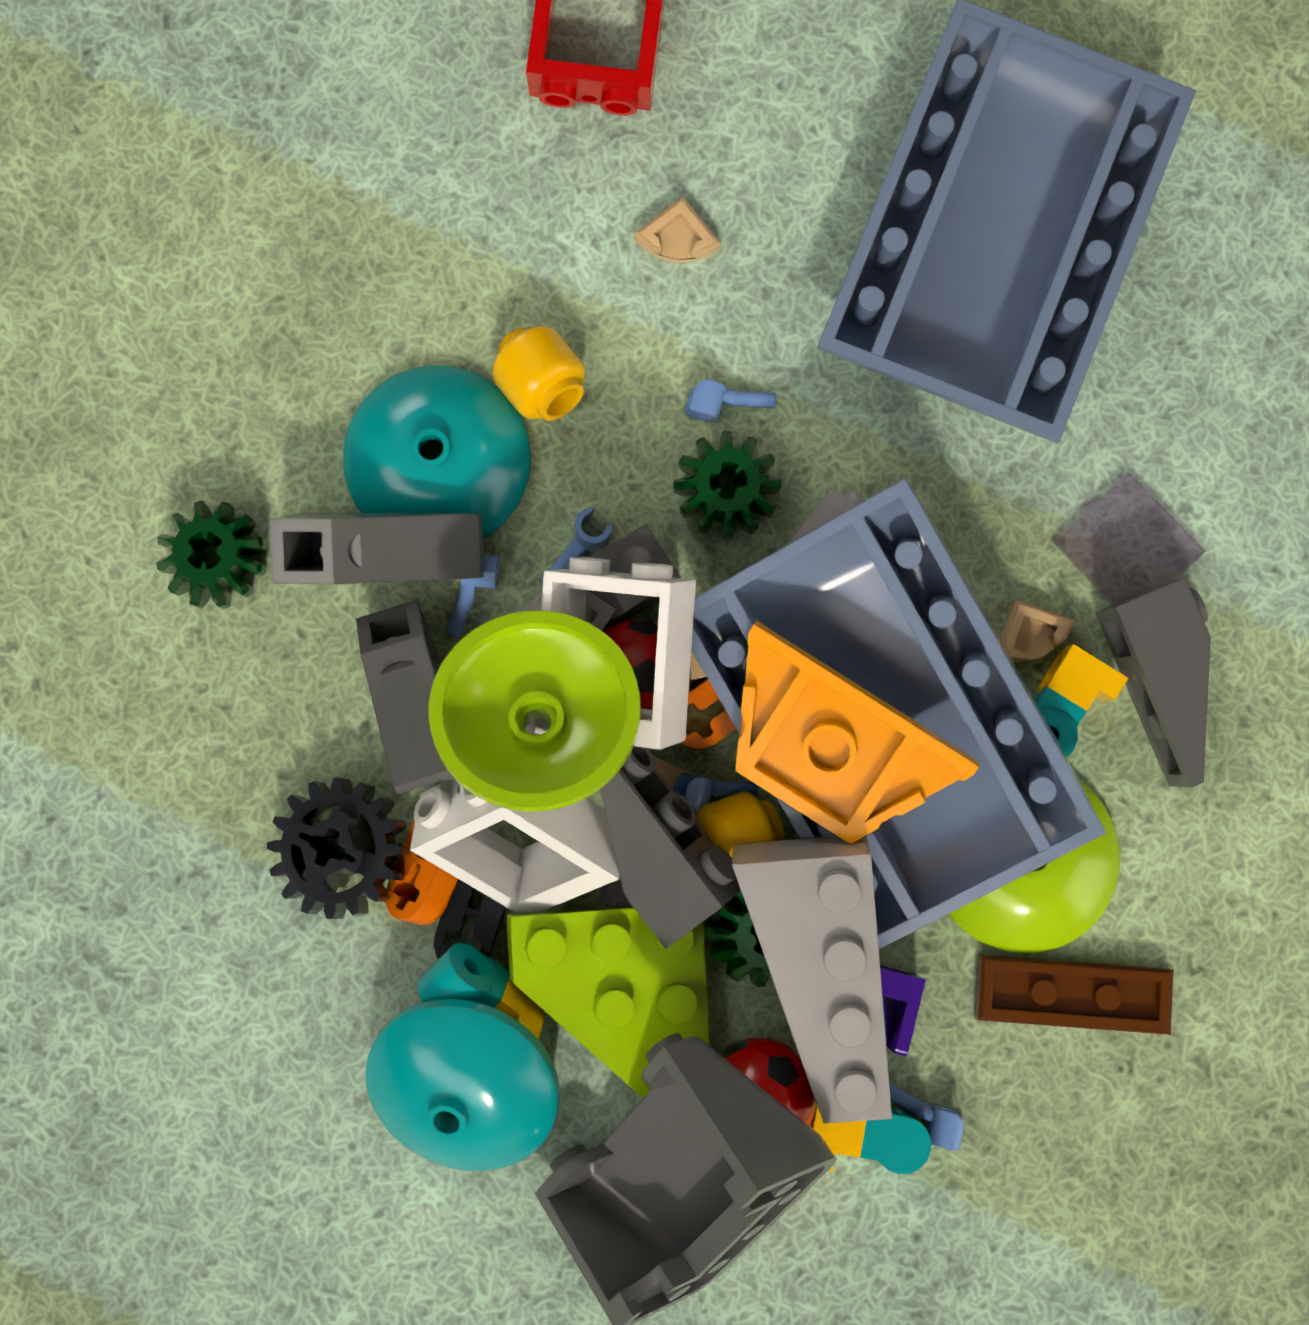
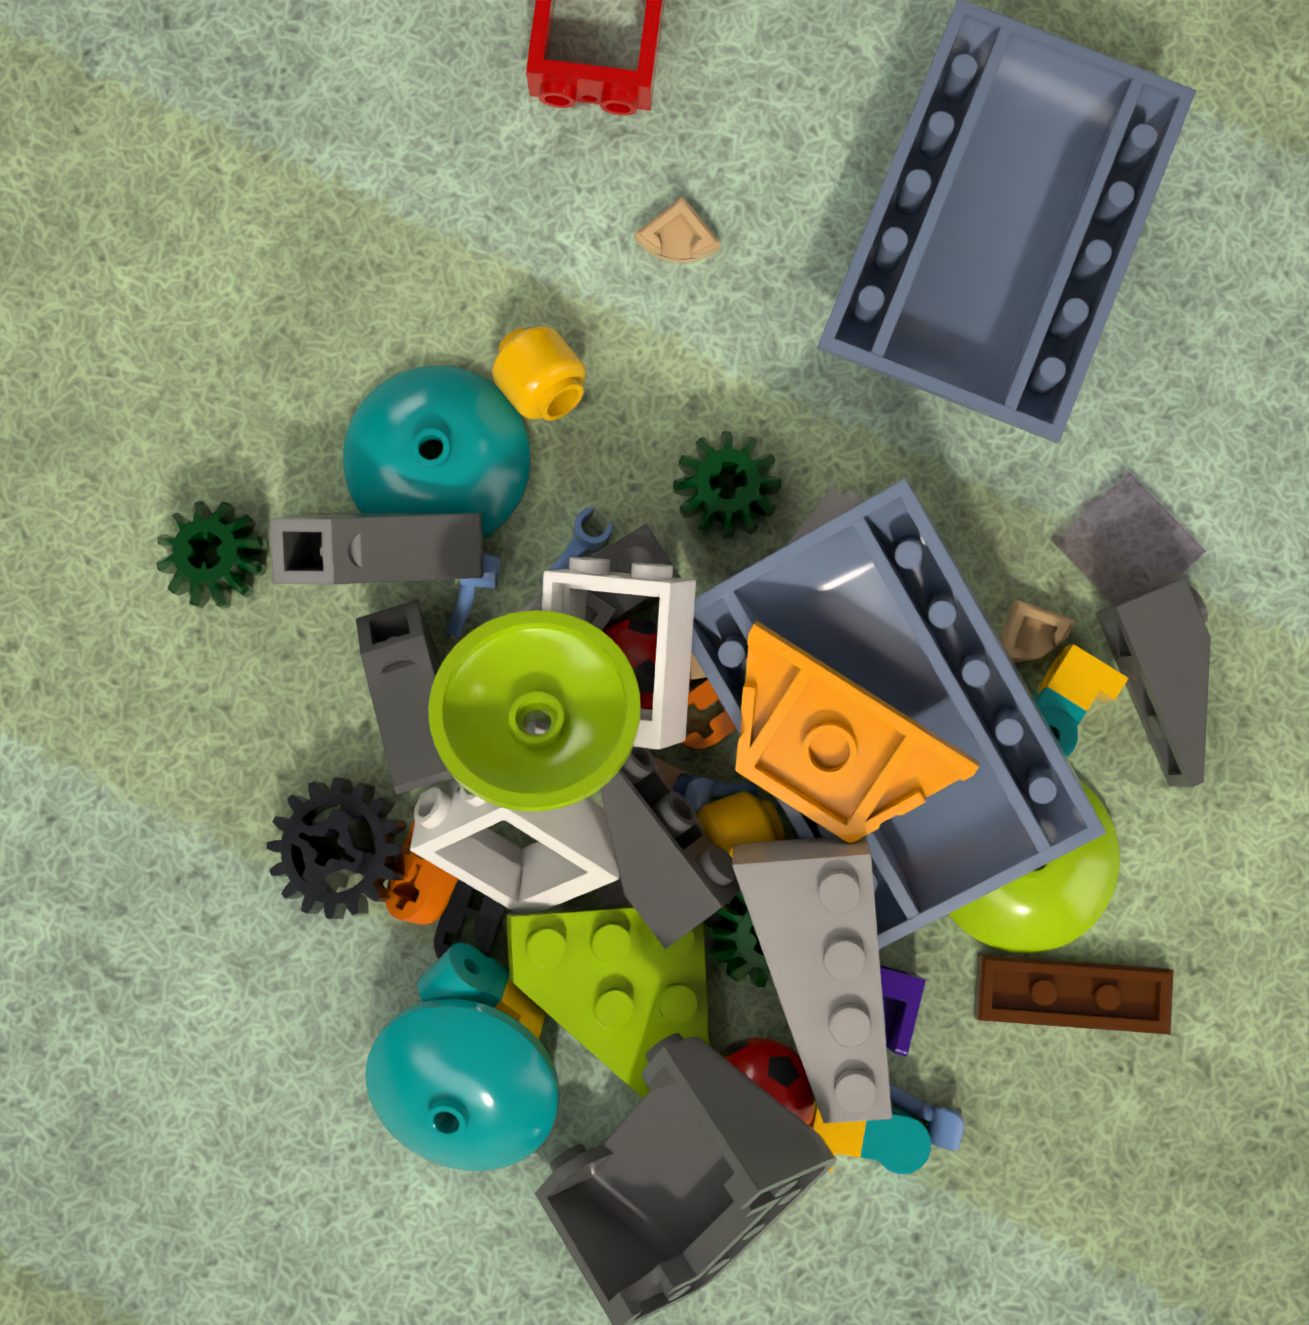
medium blue hand [685,379,776,422] -> none

